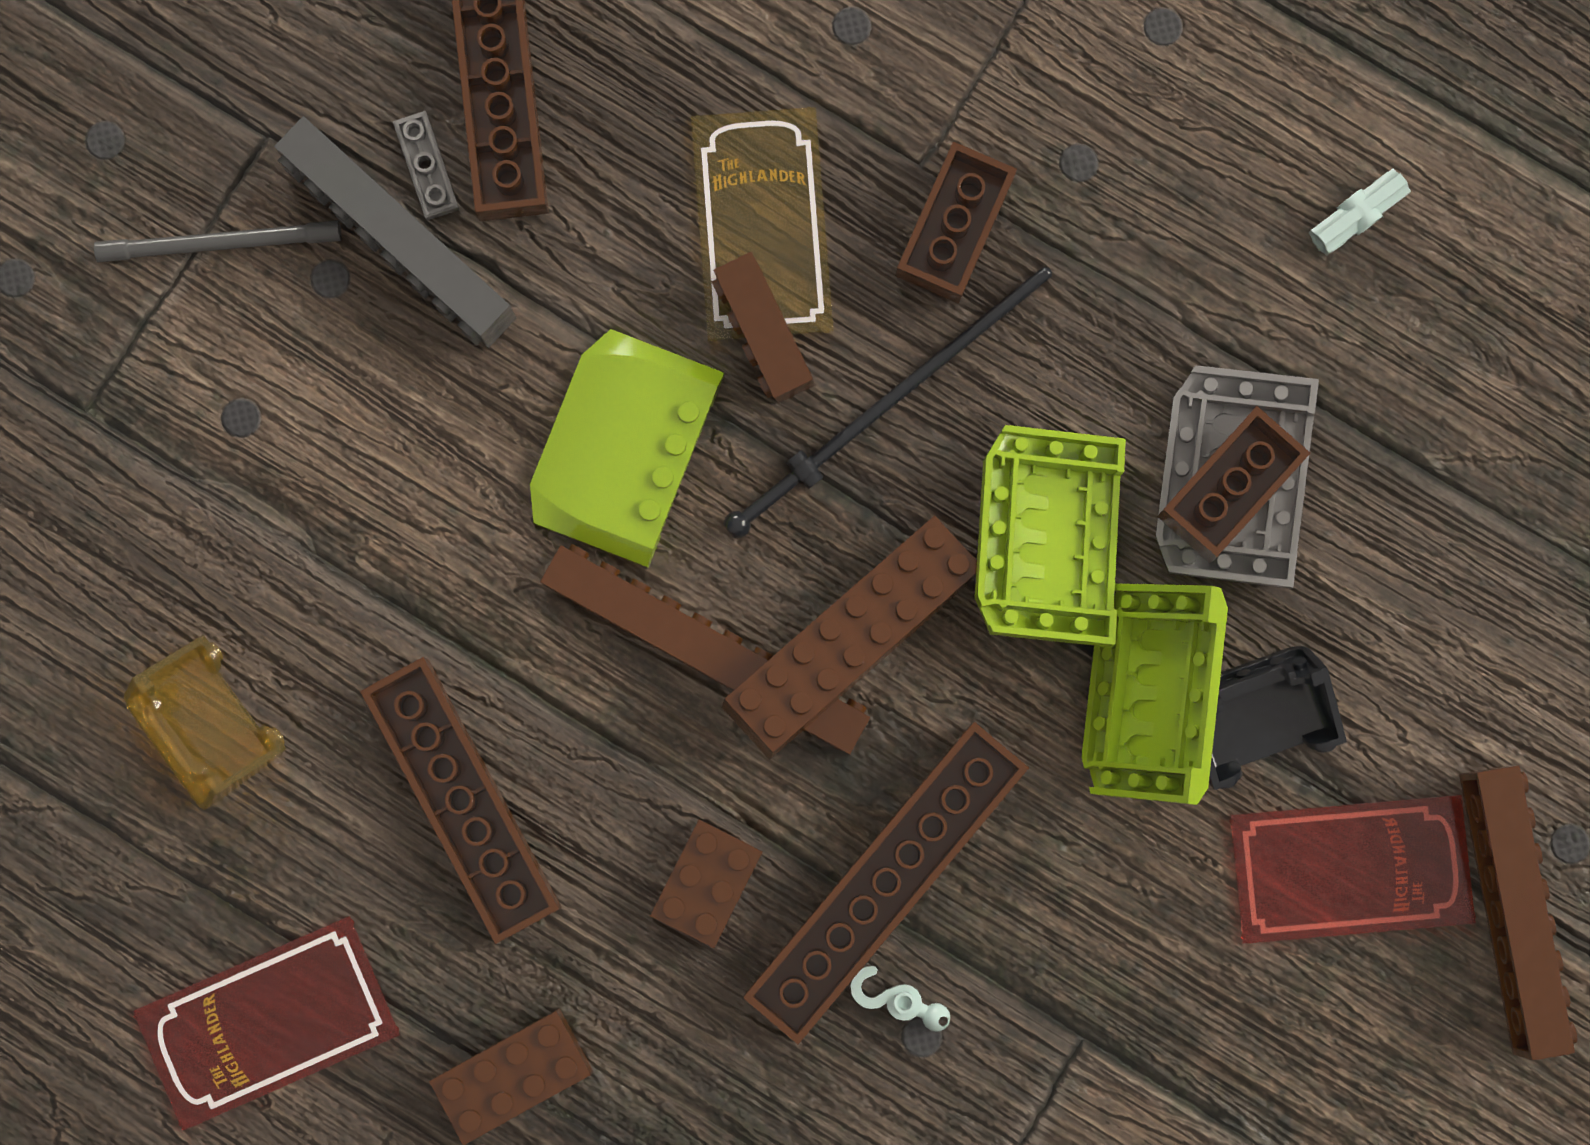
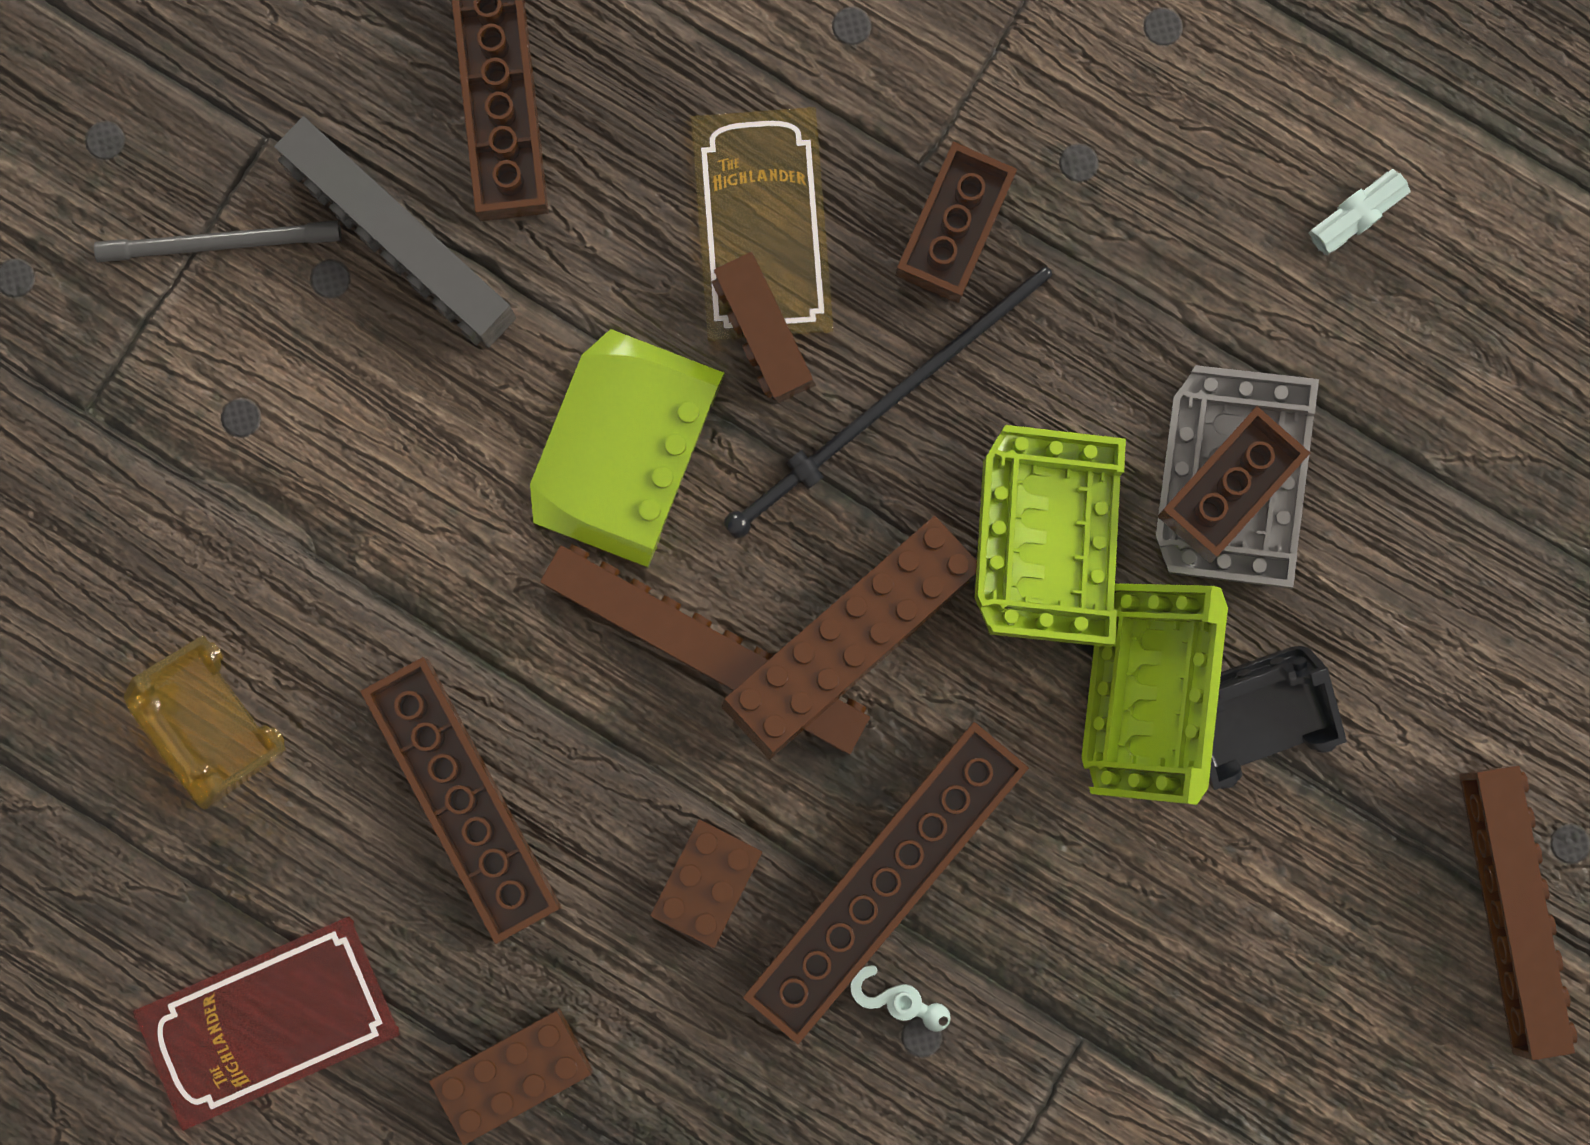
light grey tile [393,111,459,221] -> none
clear red piece [1229,795,1476,944] -> none

